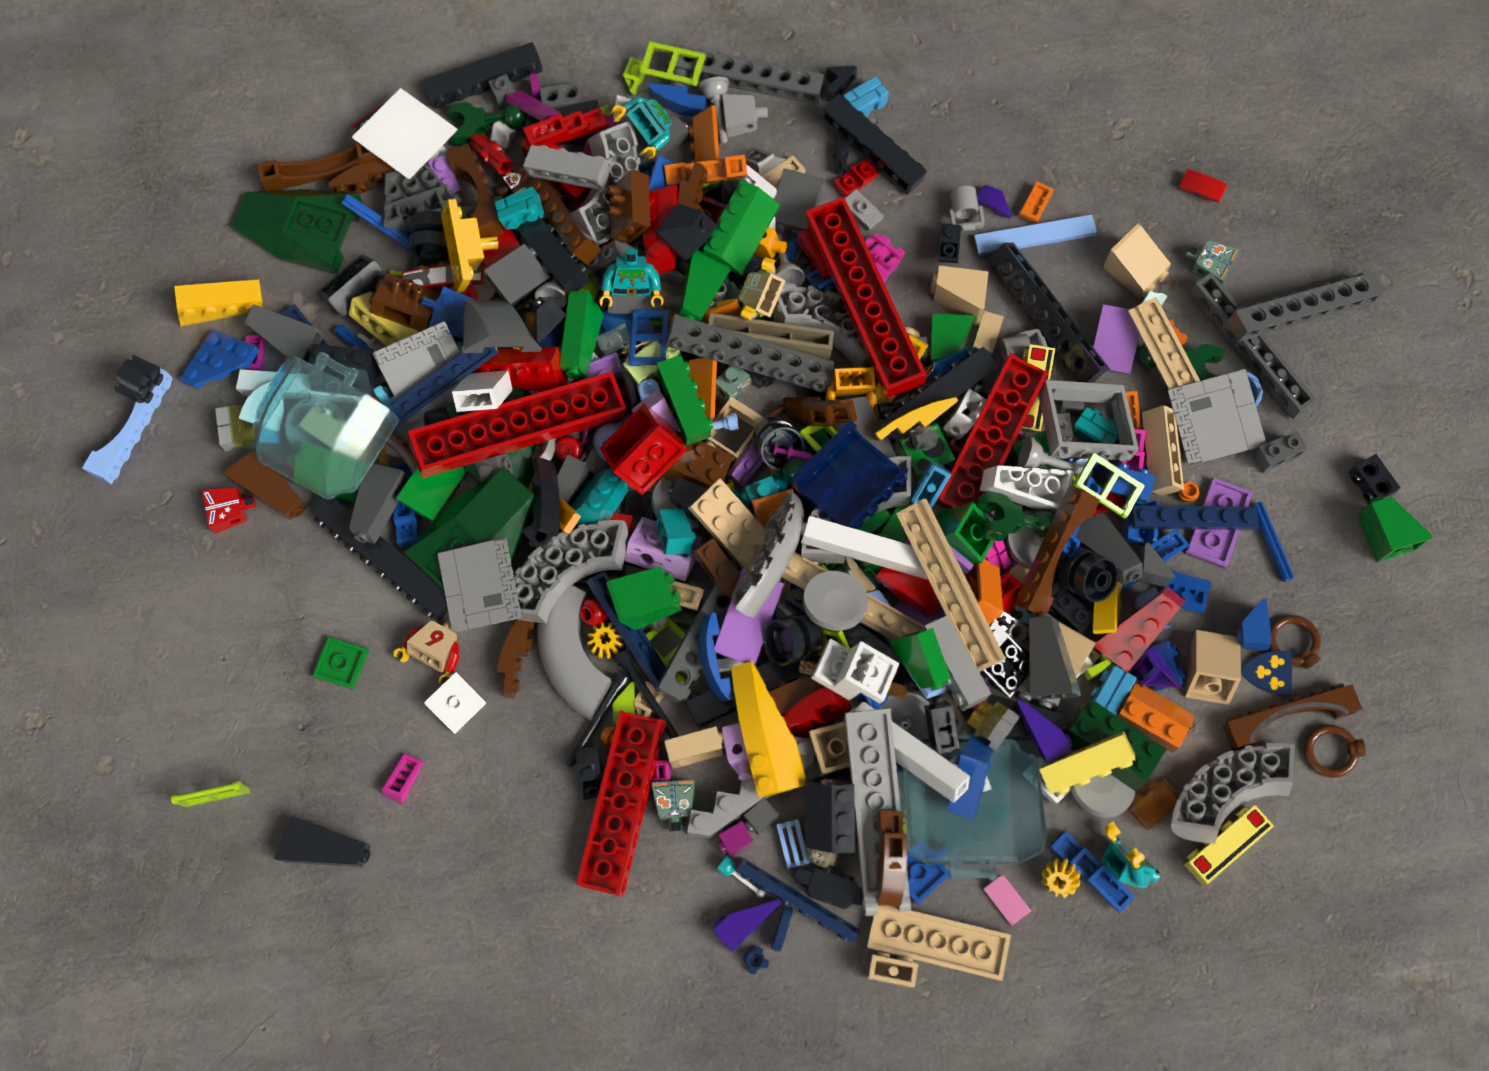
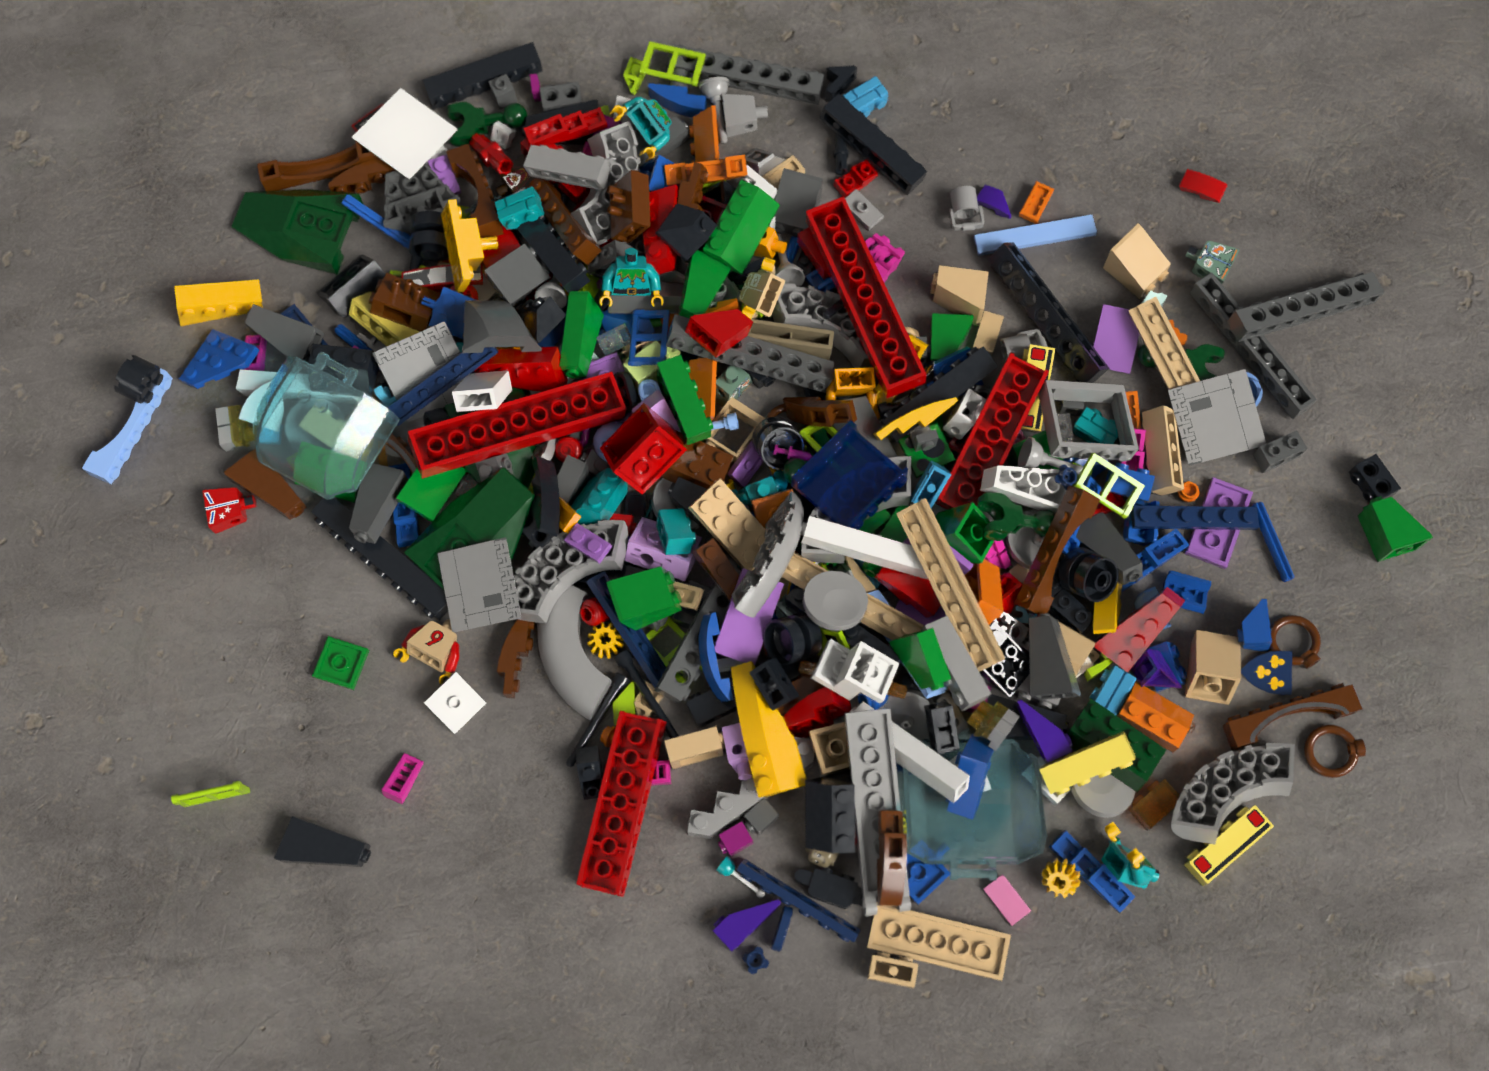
magenta tile [506,91,560,121] -> none
sand green torso [652,780,695,833] -> none
light blue tile [776,819,809,869] -> none
black slope [937,223,961,264] -> none
dark grey slope [1137,542,1176,587] -> none
none -> medium lavender plate [564,523,612,564]
none -> red slope [685,309,753,358]
none -> black brick [749,658,799,711]
none -> dark blue plate [1054,464,1077,490]

